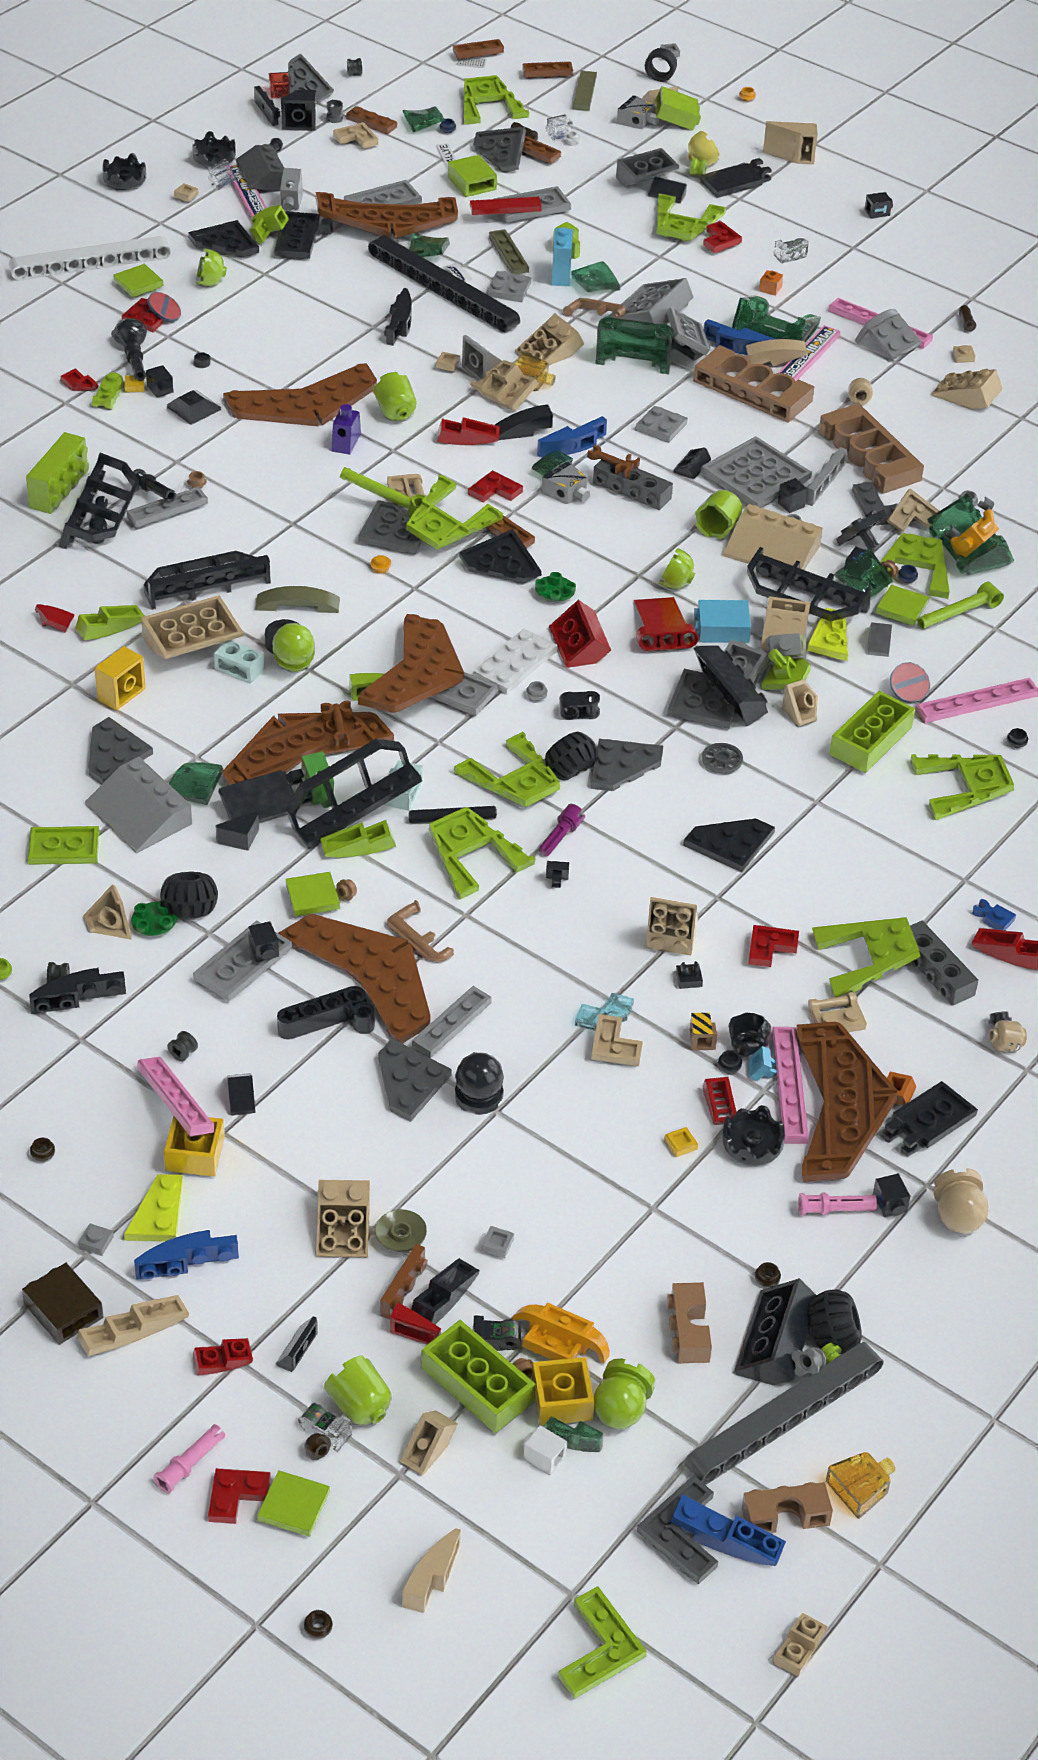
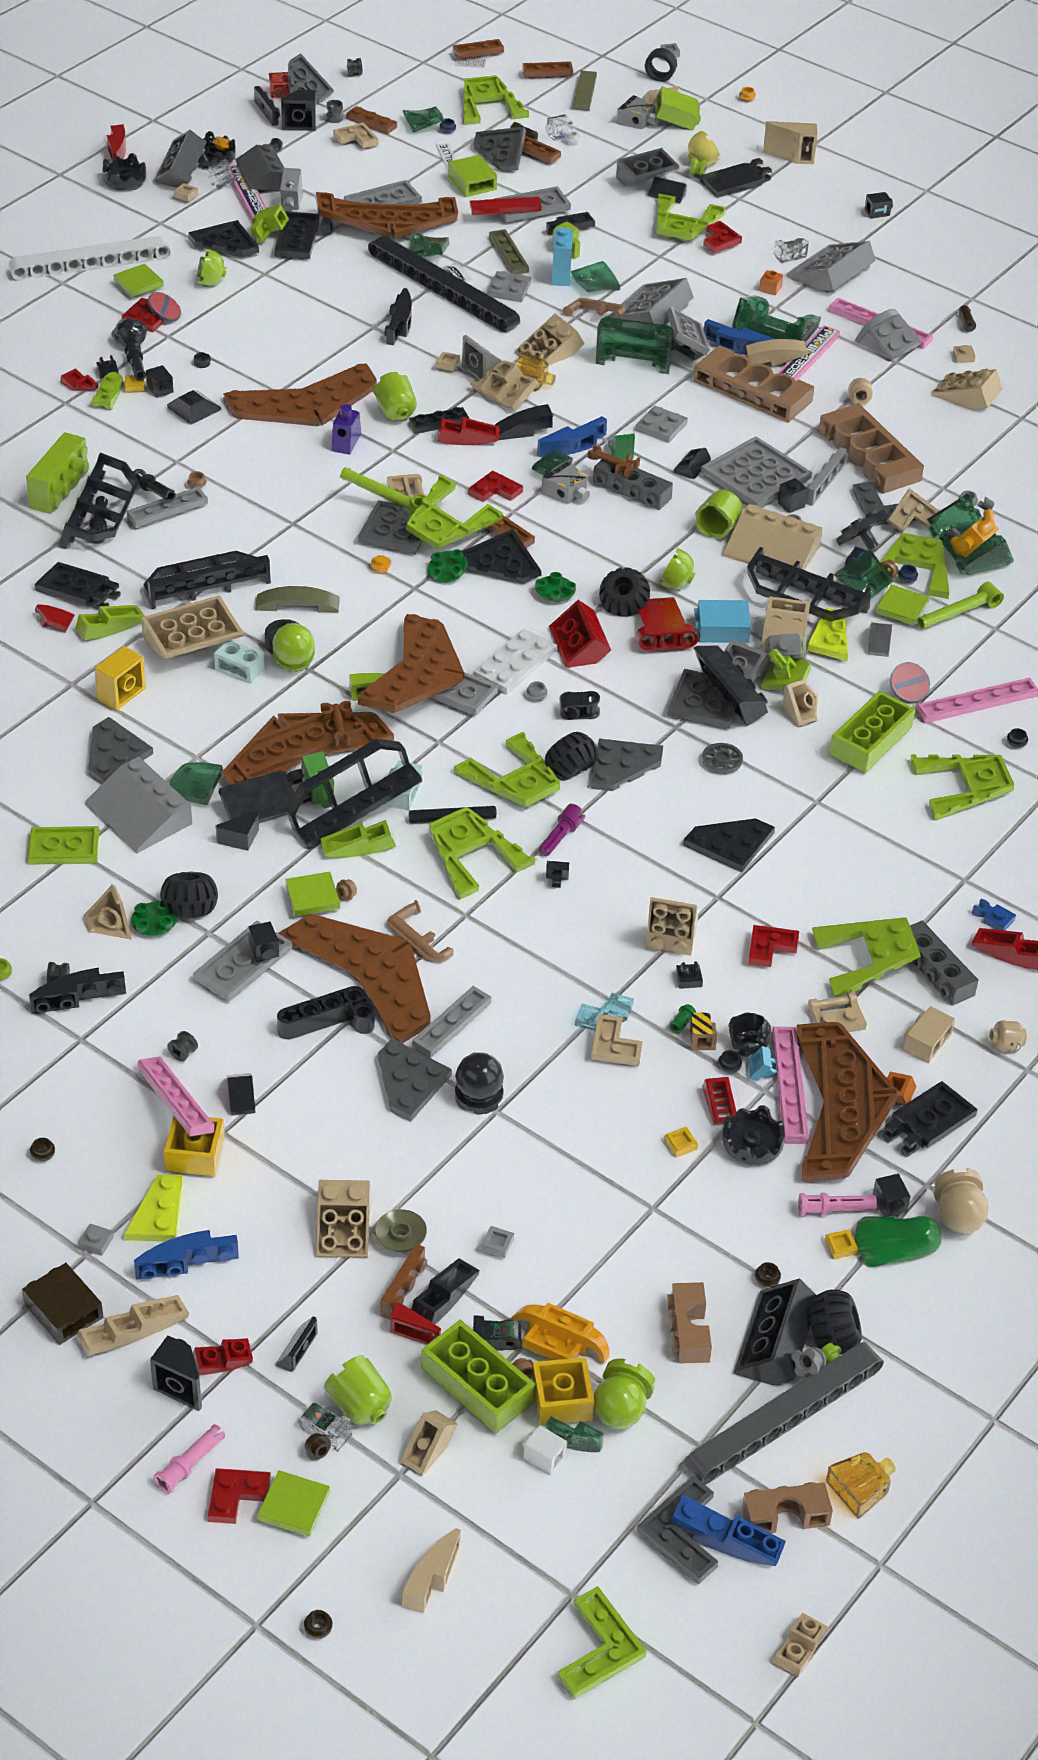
black plate [988,1011,1012,1026] -> none
none -> black tile [34,562,121,610]
none -> black tile [96,355,119,379]
none -> red slope [107,124,126,162]
none -> black slope [150,1335,202,1411]
none -> dark grey slope [154,129,206,188]
none -> light orange plate [213,136,230,150]
none -> black tile [409,407,470,434]
none -> green dish [428,549,467,583]
none -> black hinge [546,212,595,235]
none -> black wheel [599,567,650,617]
none -> green slope [608,433,635,460]
none -> green pin [669,1004,696,1034]
none -> light grey slope [787,240,876,292]
none -> yellow tile [825,1229,858,1260]
none -> green hair [855,1216,942,1267]
none -> tan brick [903,1006,955,1063]

